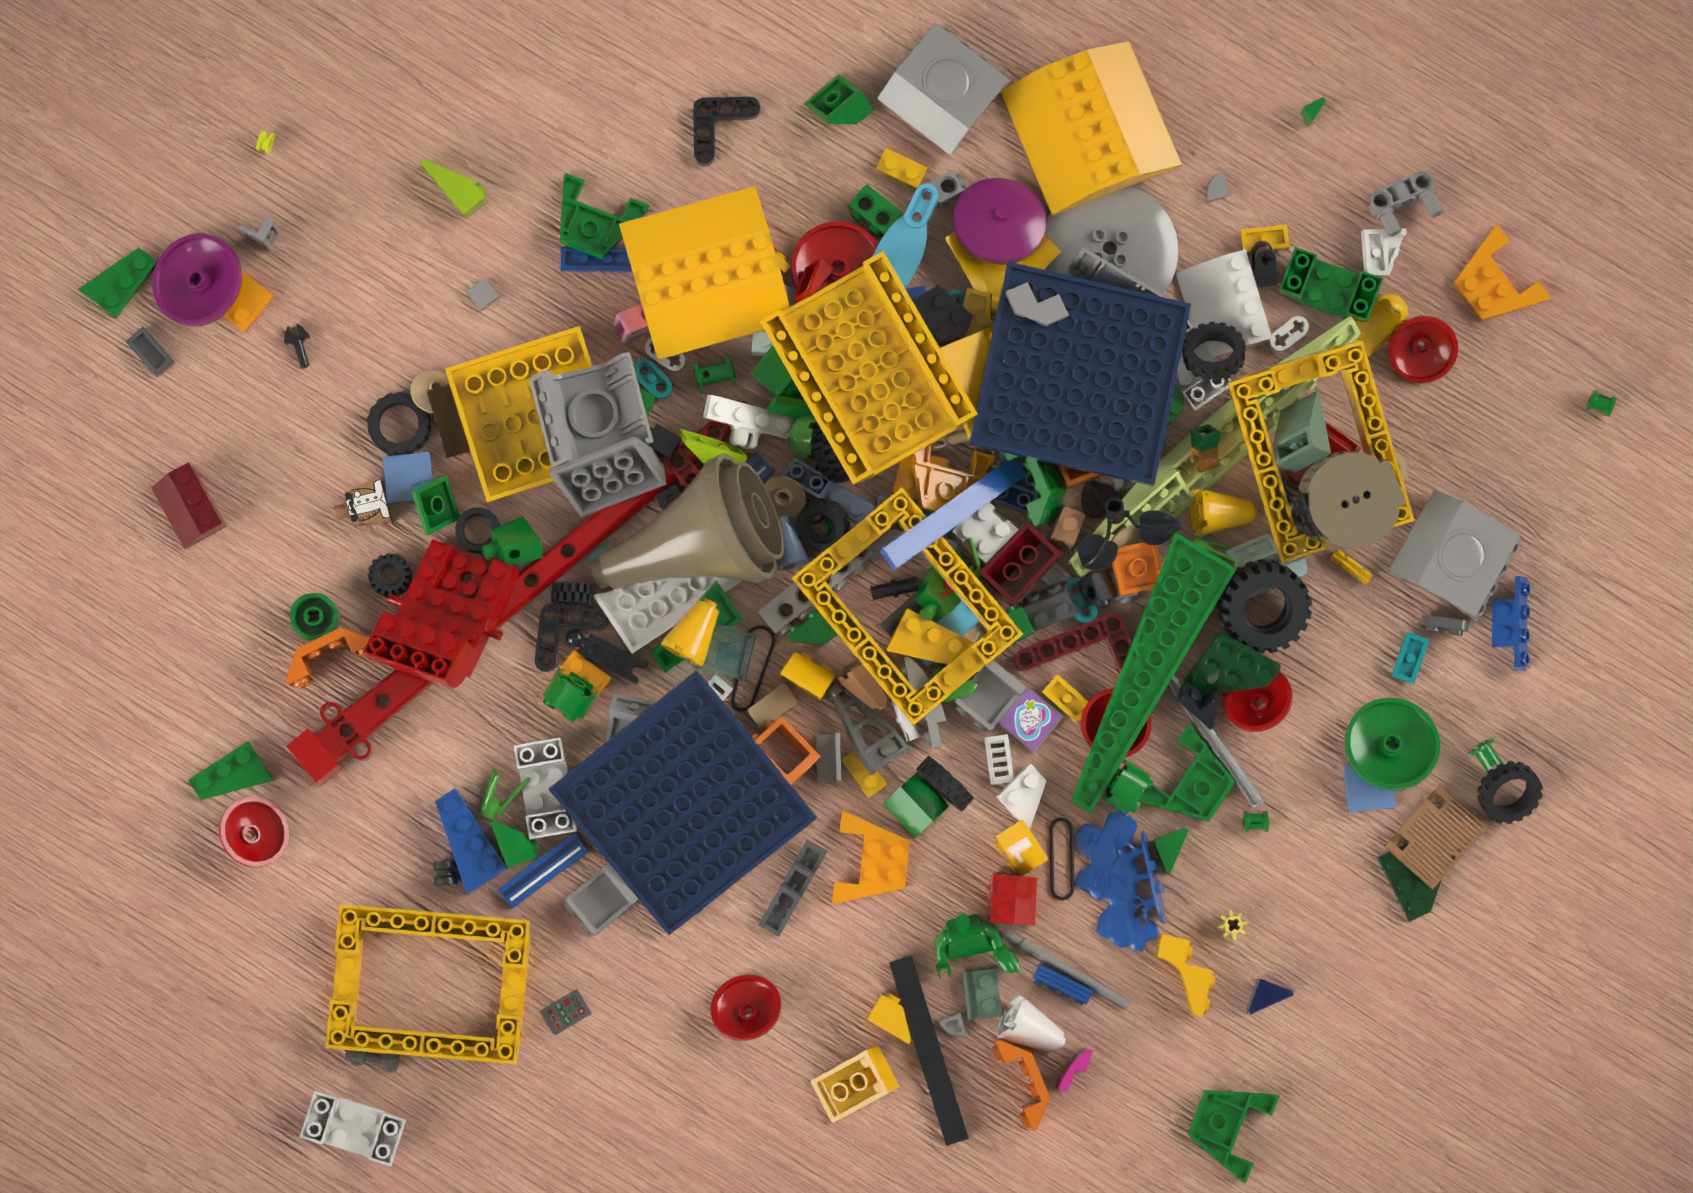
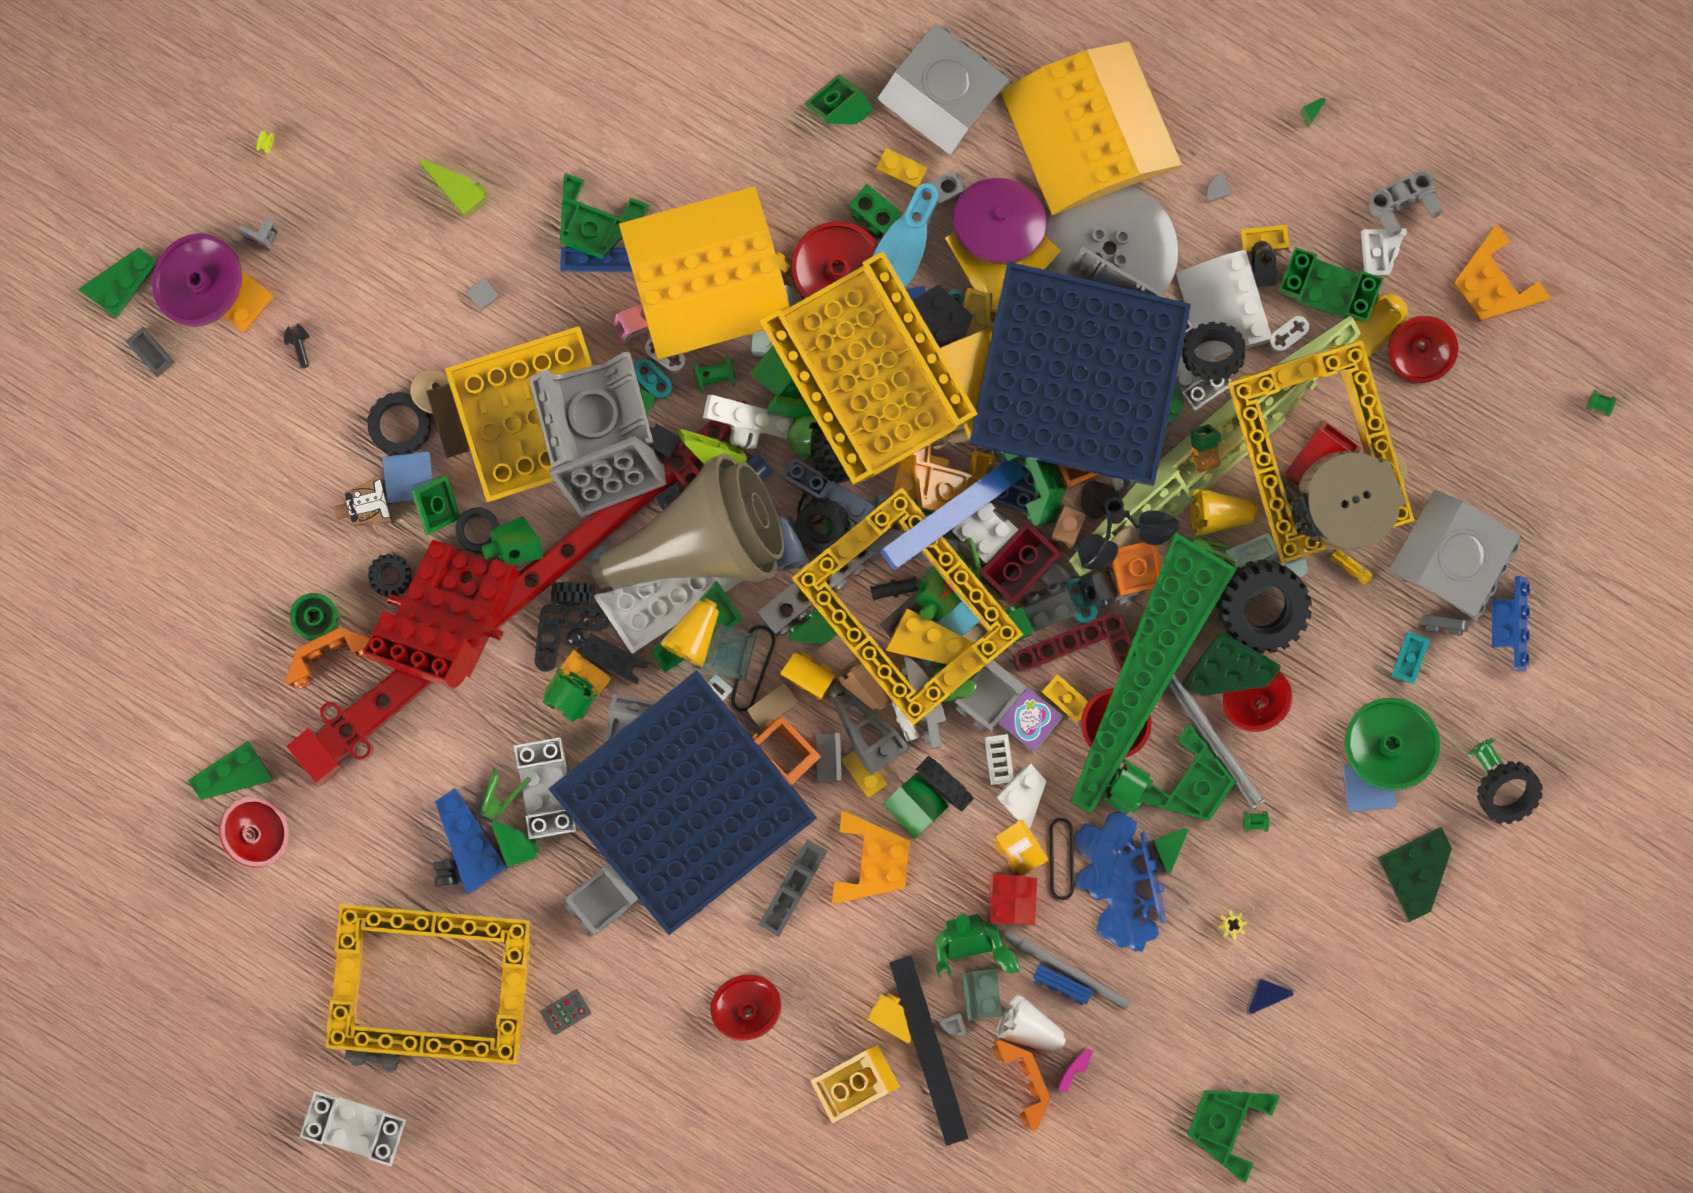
dark red slope [151,462,226,549] -> none
tile [498,833,589,909] -> none
black beam [693,97,761,166] -> none
tan dish [764,476,806,518] -> none
red slope [794,259,833,303] -> none
light grey tile [1005,282,1069,326] -> none
yellow arch [1155,934,1215,1017] -> none
black slope [1177,681,1217,729] -> none
sand green slope [1273,391,1331,473] -> none
medium nougat window [1384,784,1488,889] -> none

